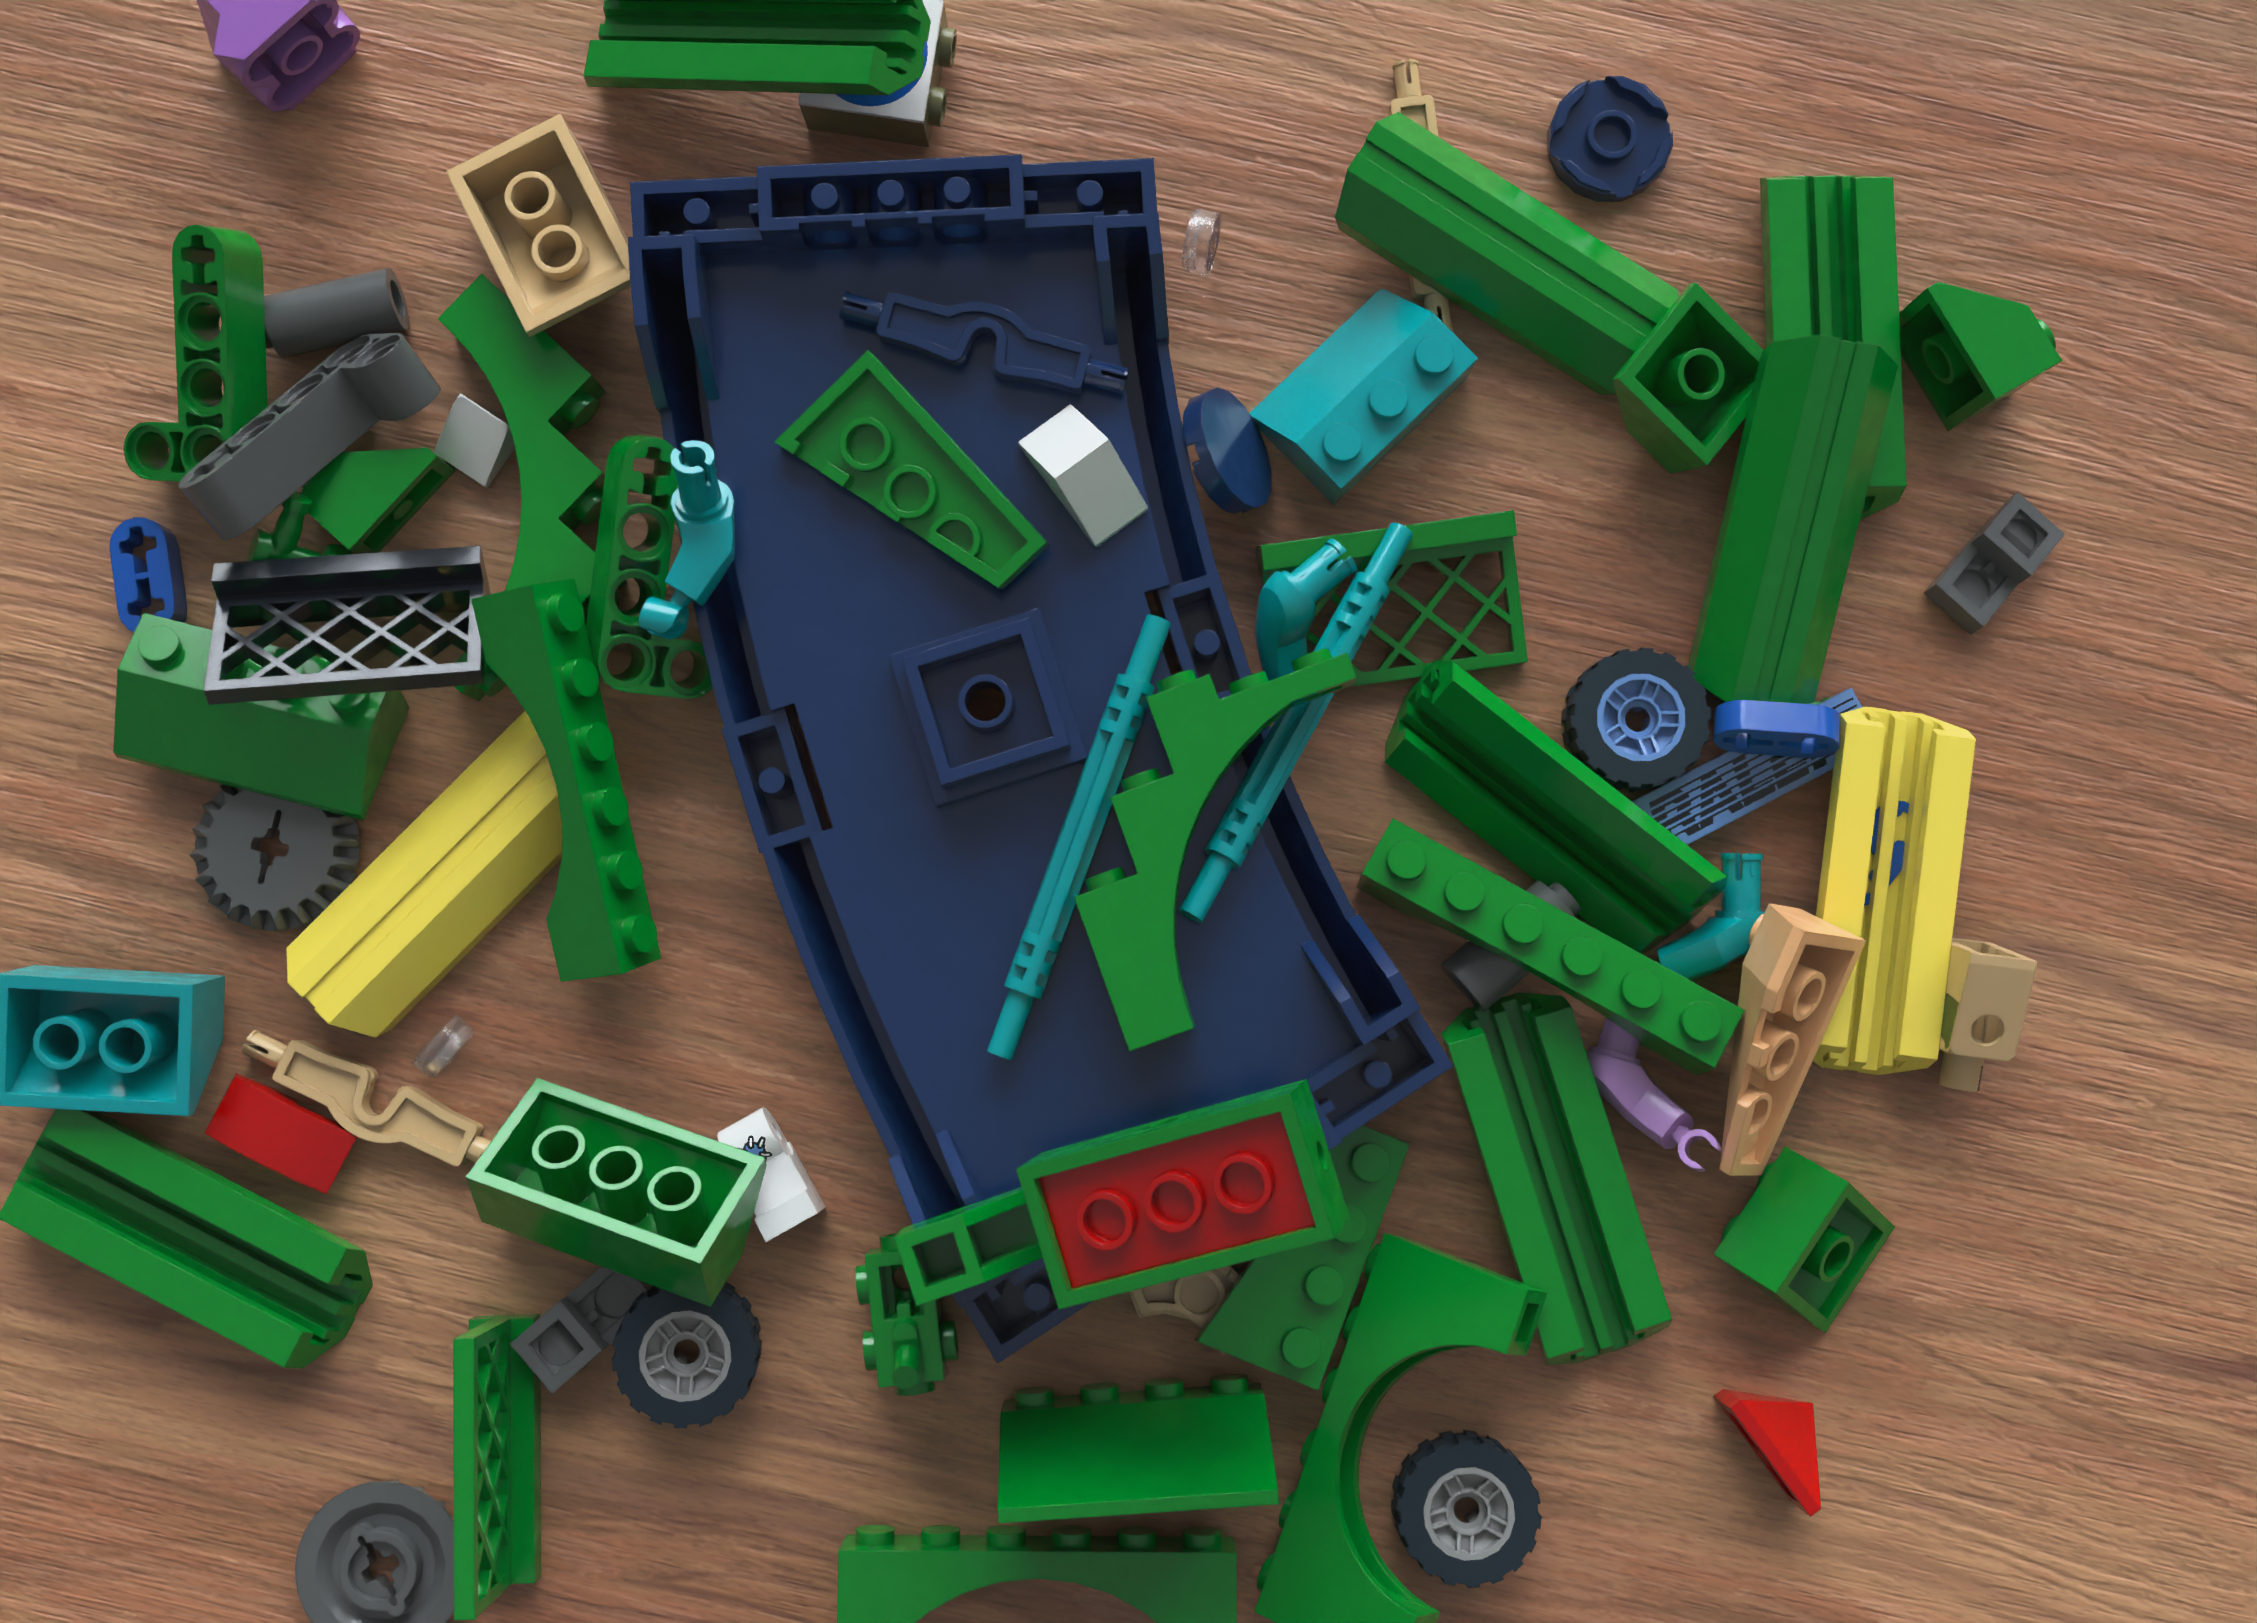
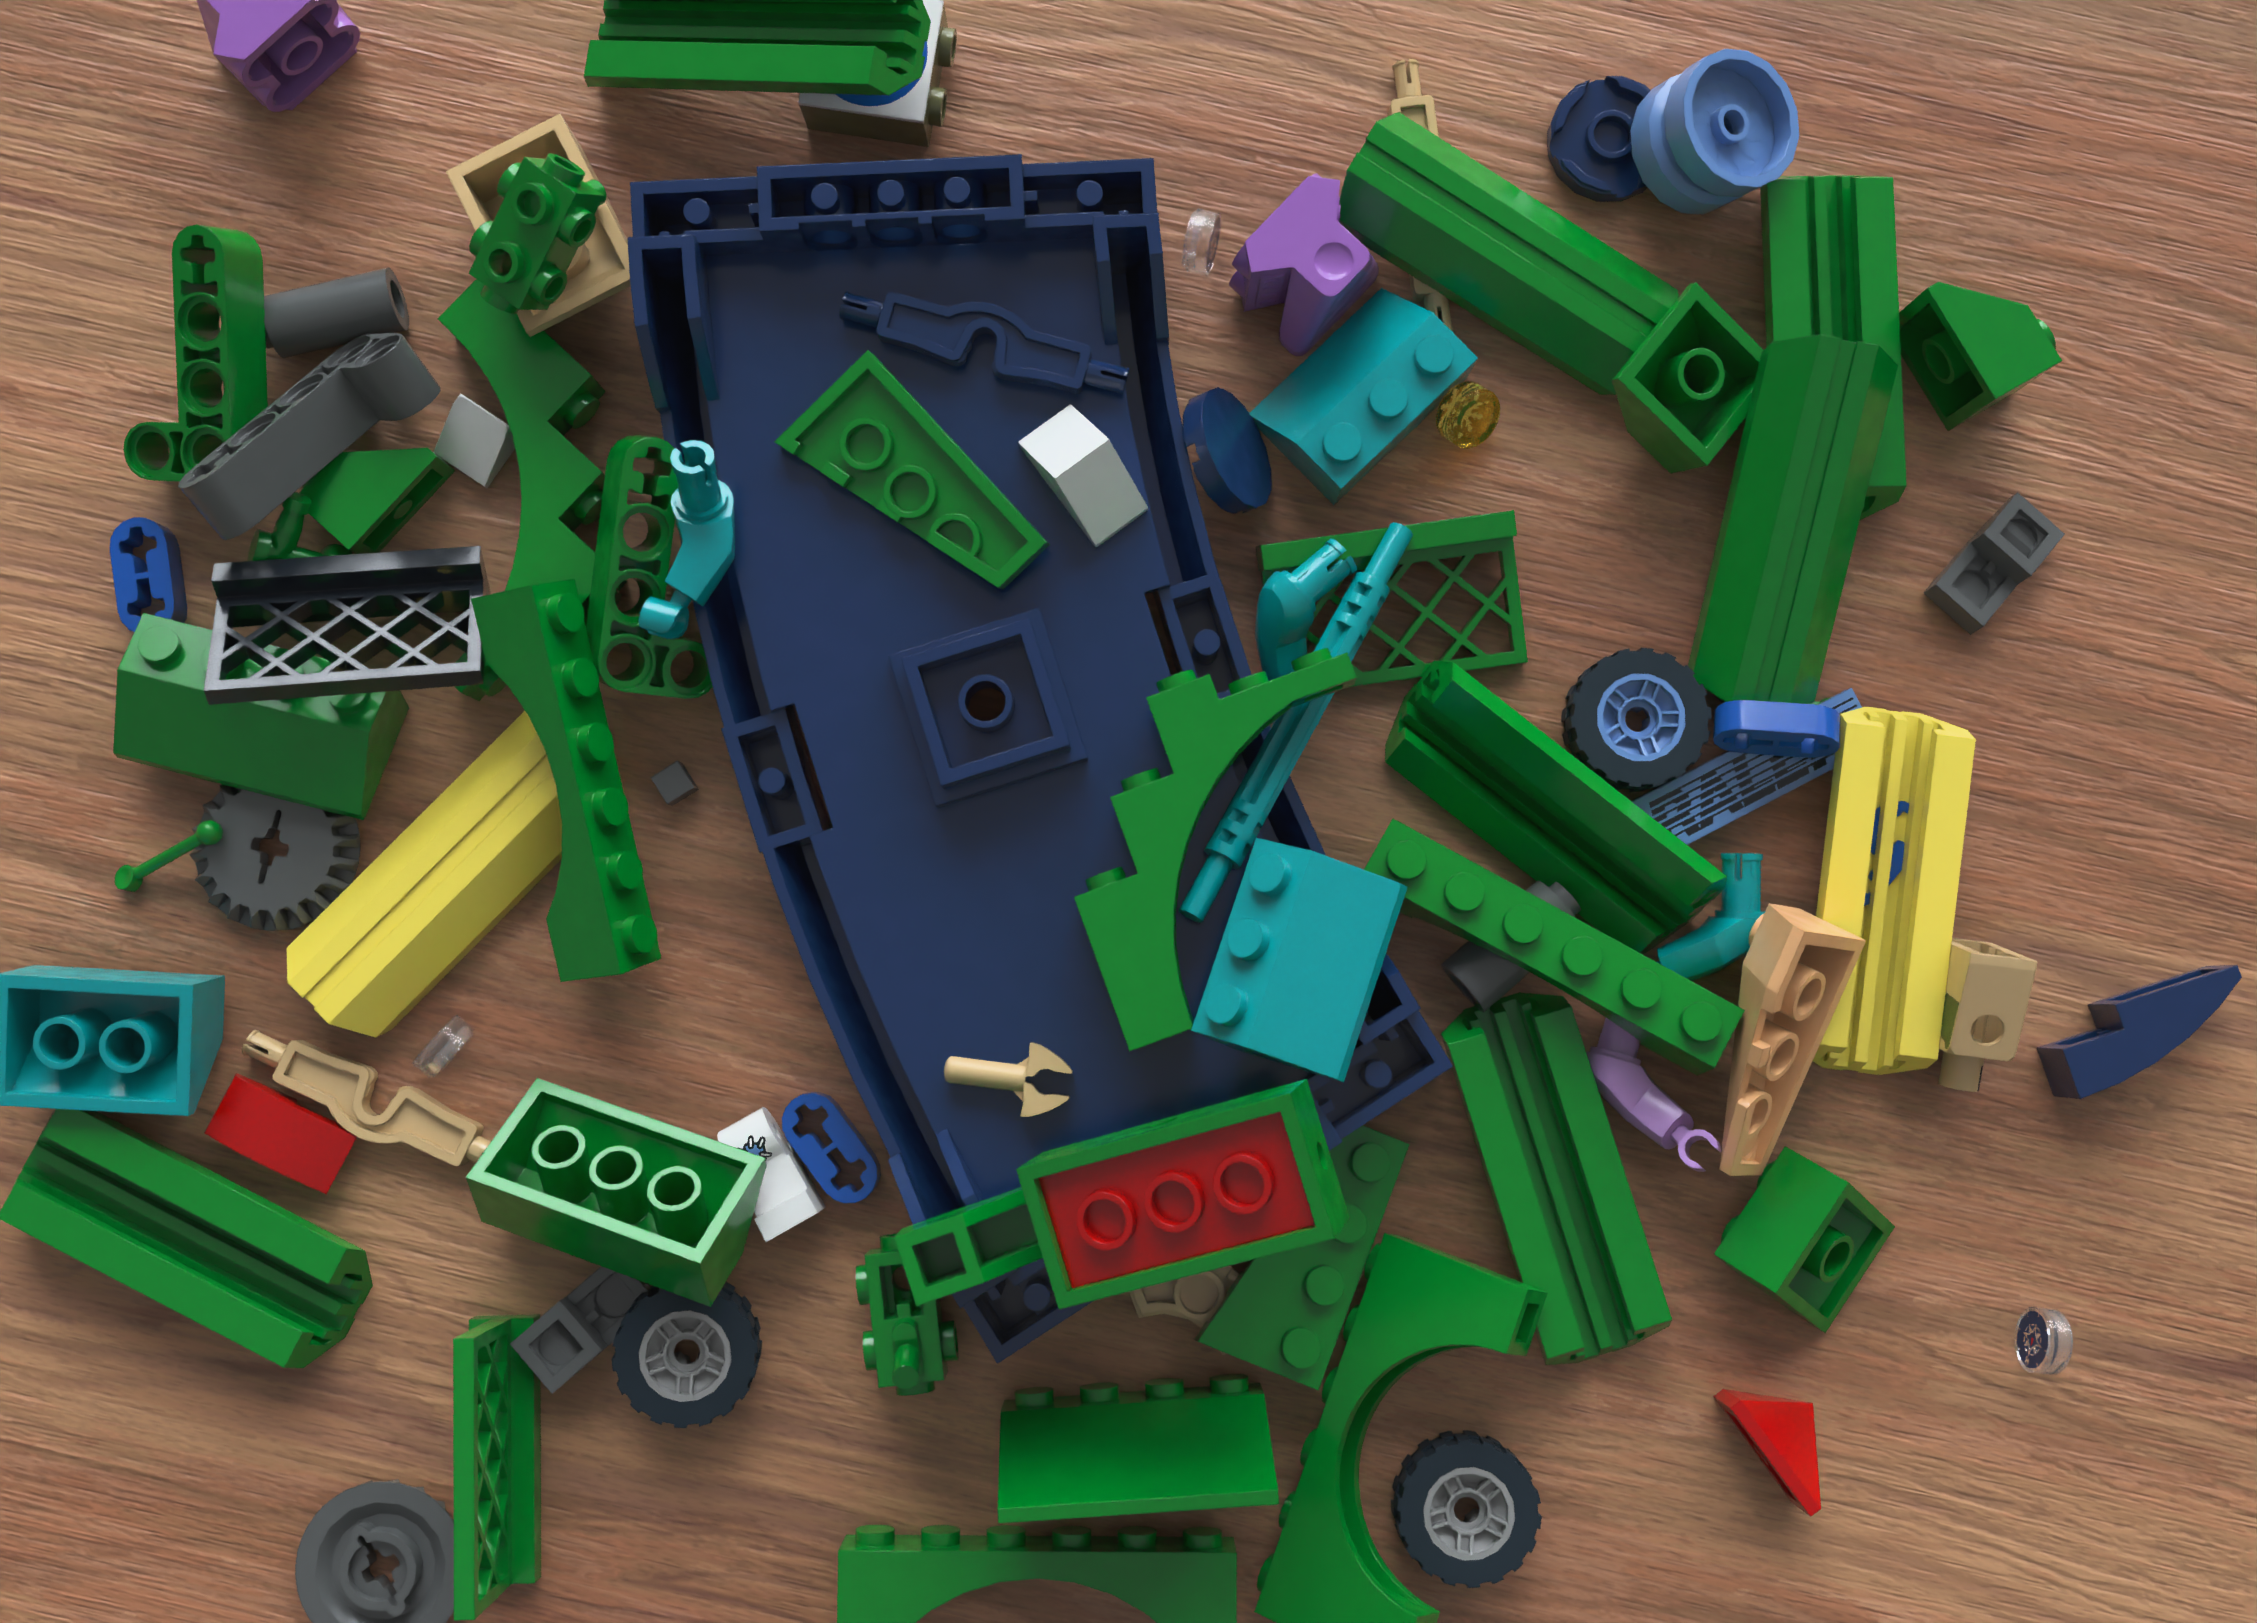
teal axle [987,614,1171,1060] -> none
none -> green hinge [115,820,223,892]
none -> green brick [469,153,607,314]
none -> dark grey piece [651,761,699,806]
none -> blue beam [782,1092,881,1203]
none -> tan bar [944,1042,1073,1117]
none -> teal slope [1191,838,1407,1082]
none -> medium lavender piece [1229,173,1379,356]
none -> clear yellow tile [1436,381,1500,449]
none -> medium blue wheel [1630,49,1799,215]
none -> clear tile [2015,1307,2073,1375]
none -> dark blue slope [2037,965,2242,1099]

